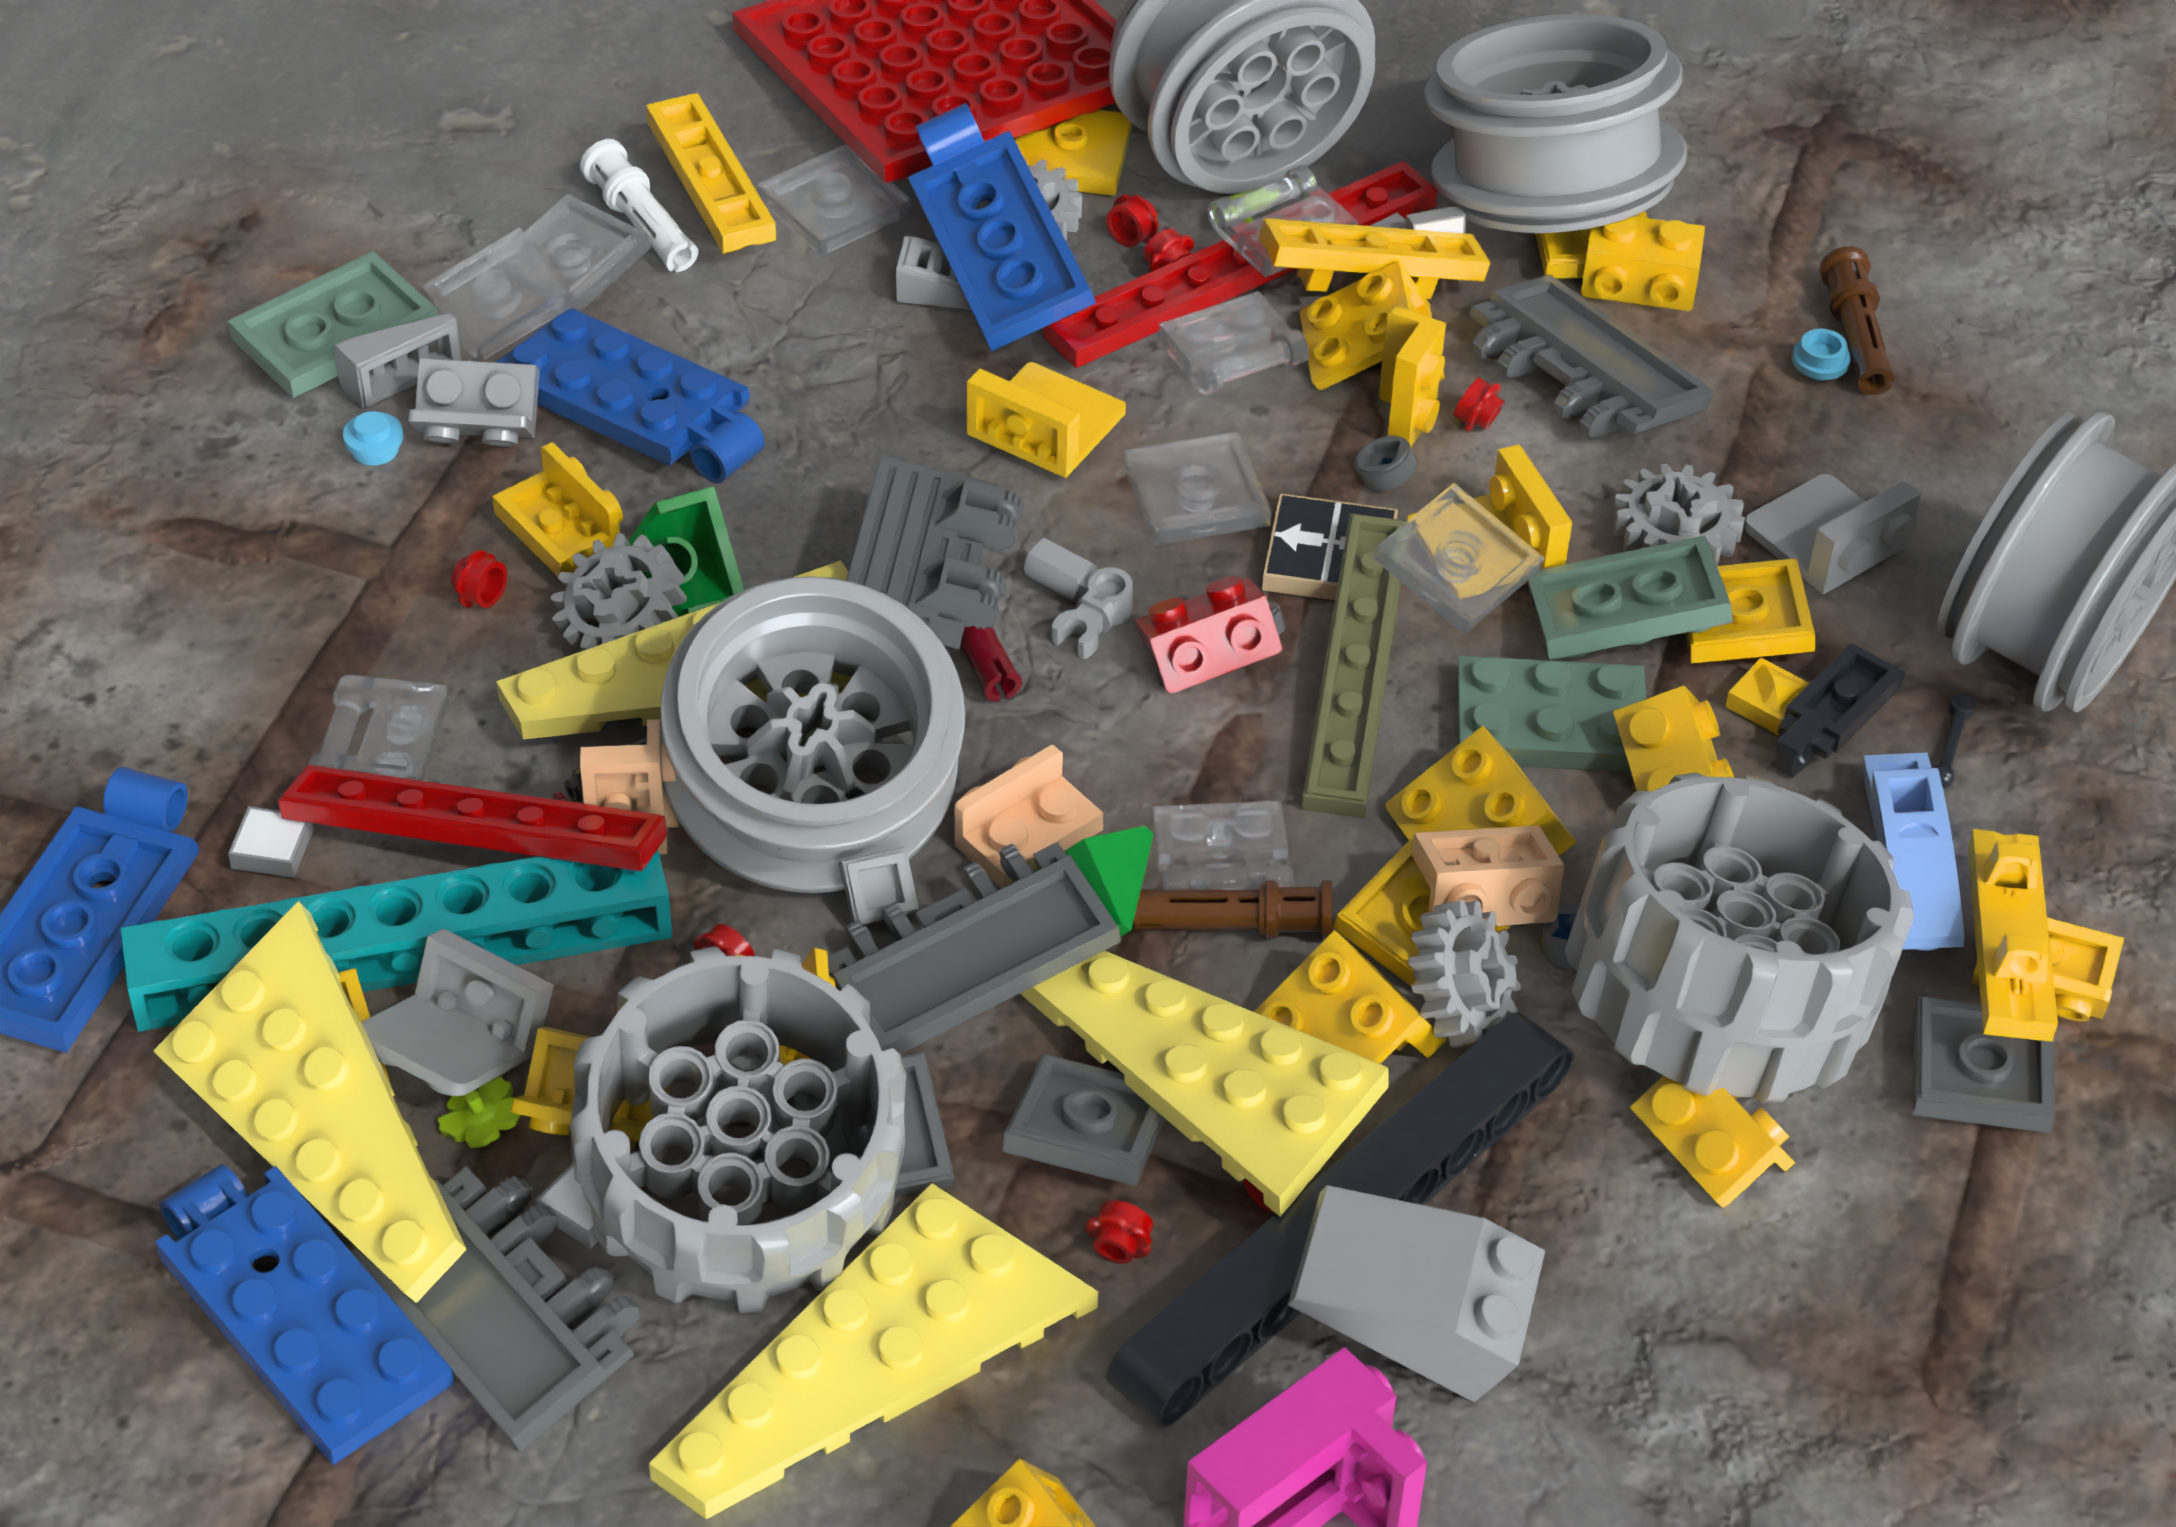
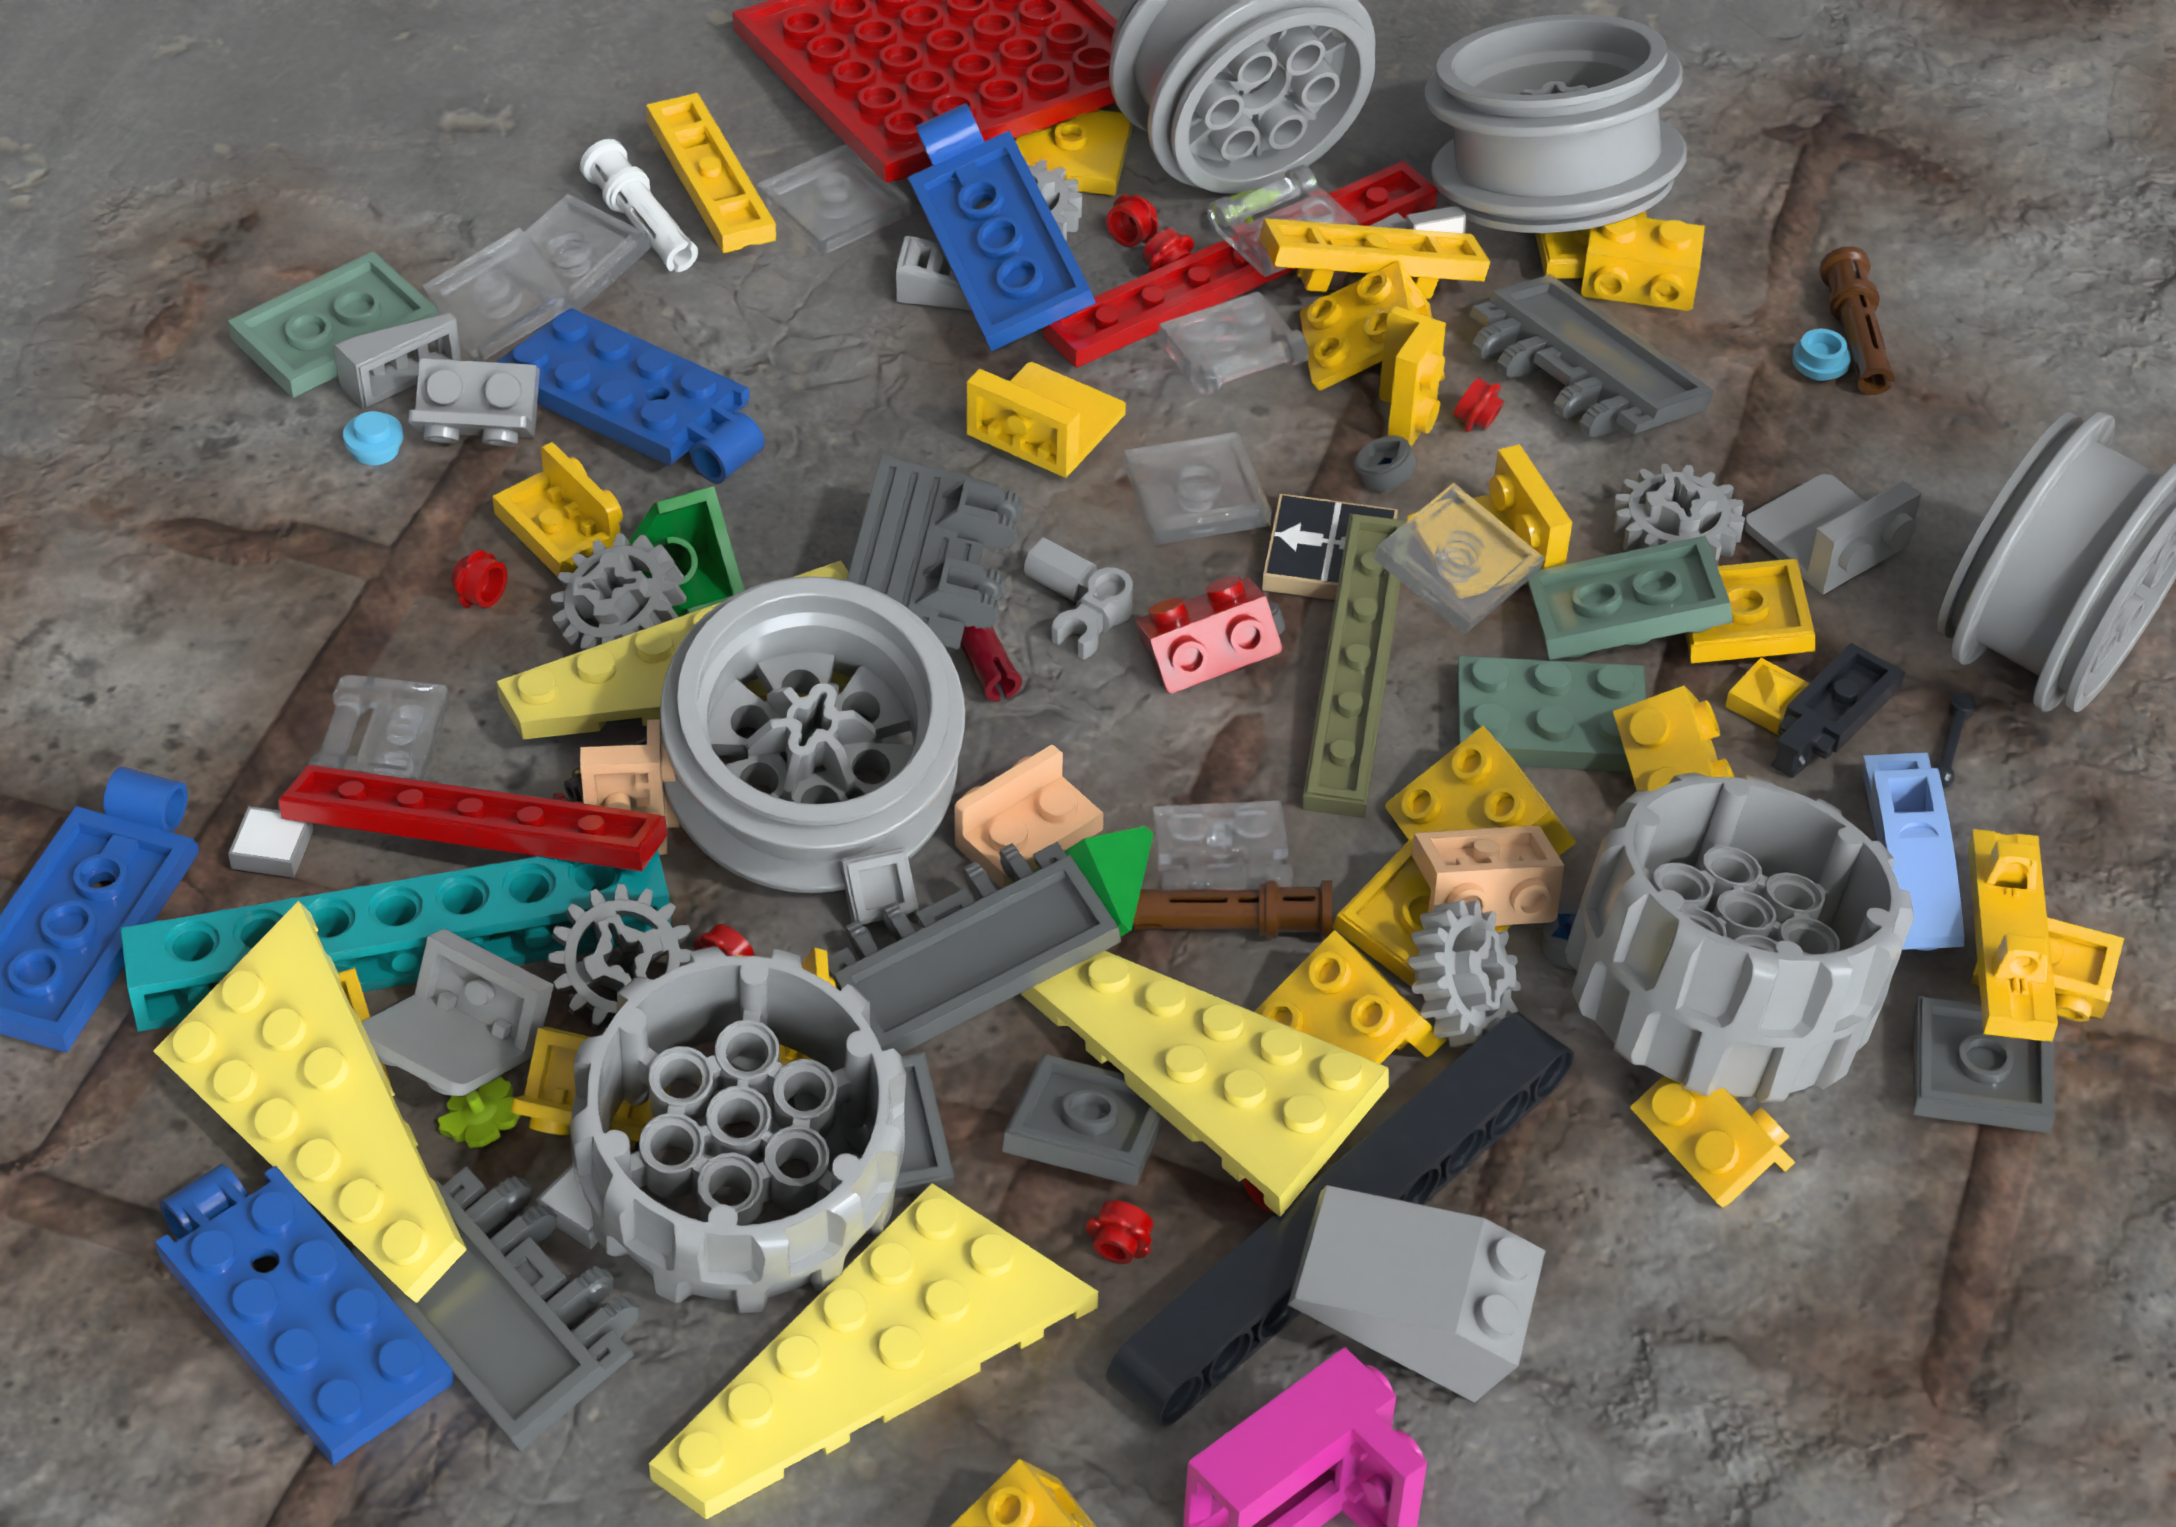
none -> light grey gear [547,884,692,1029]

